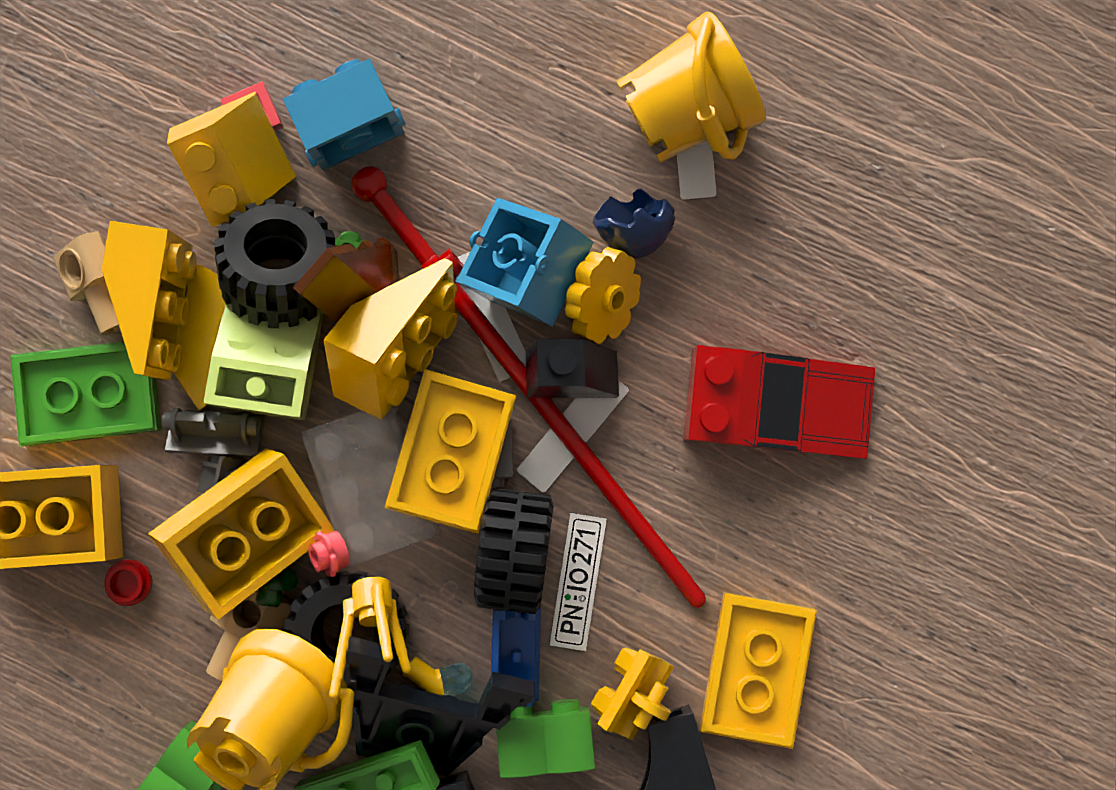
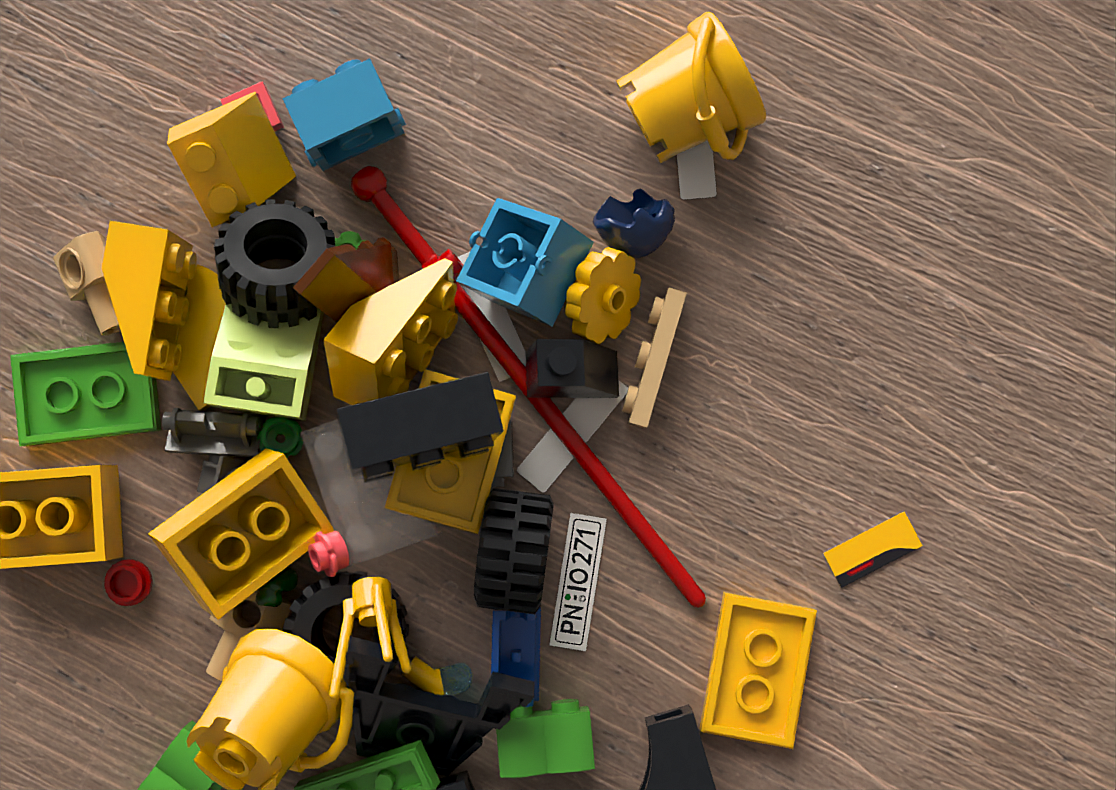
yellow hips [591,648,674,740] -> none
red slope [683,345,875,459] -> none
none -> green plate [257,417,304,459]
none -> black piece [337,372,504,483]
none -> tan plate [622,288,687,429]
none -> yellow sticker [823,511,923,588]

